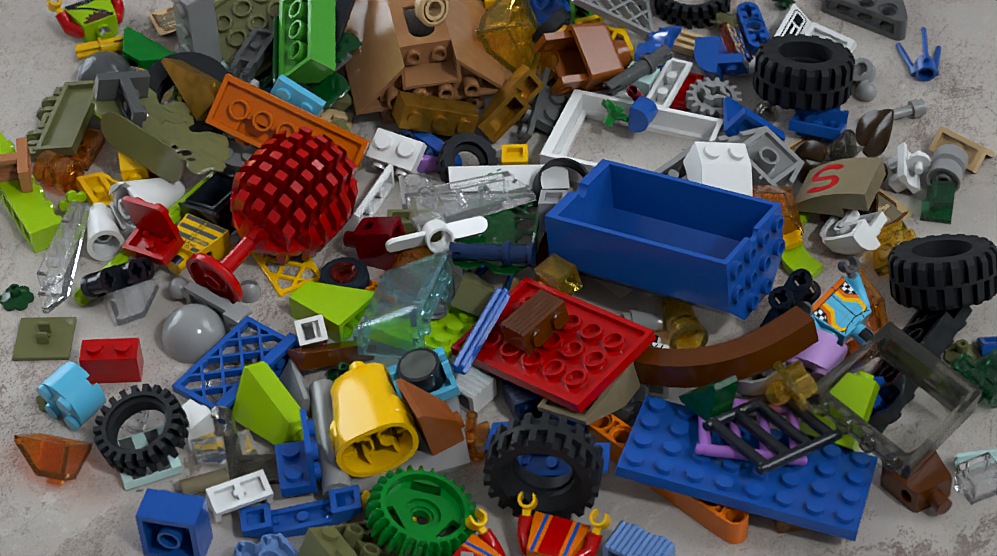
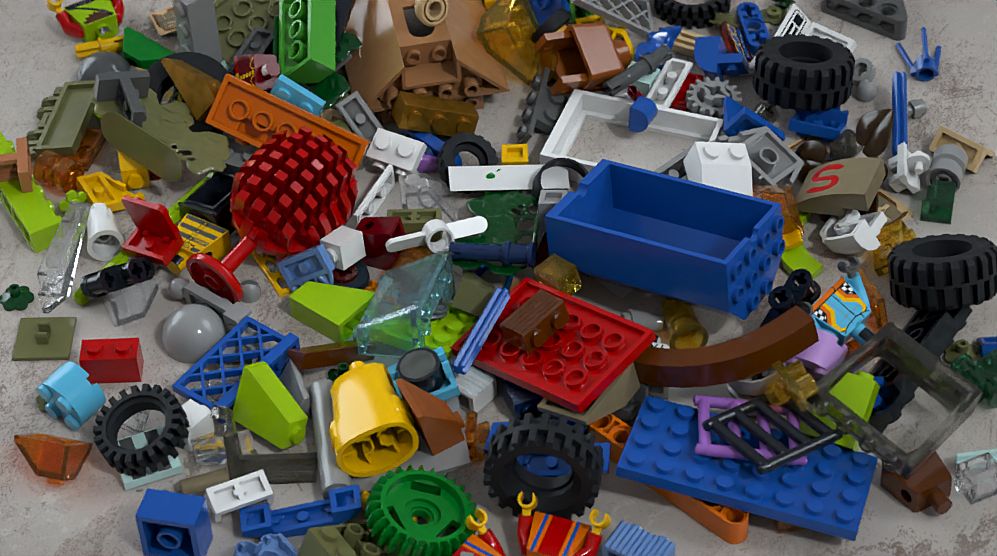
white cone [109,178,185,234] -> none
blue bracket [275,409,322,497] -> none
white leg [294,314,329,348] -> none
clear wedge [408,171,536,232] -> none
pearl gold slope [477,64,546,144] -> none
green plant [601,99,629,128] -> none
dark green slope [679,375,738,420] -> none
none -> dark red torso [234,54,280,93]
none -> medium blue plate [276,243,336,292]
none -> white brick [320,225,366,270]
none -> light grey slope [335,91,383,149]
none -> olive plant [760,6,787,26]
none -> blue axle [892,71,908,157]

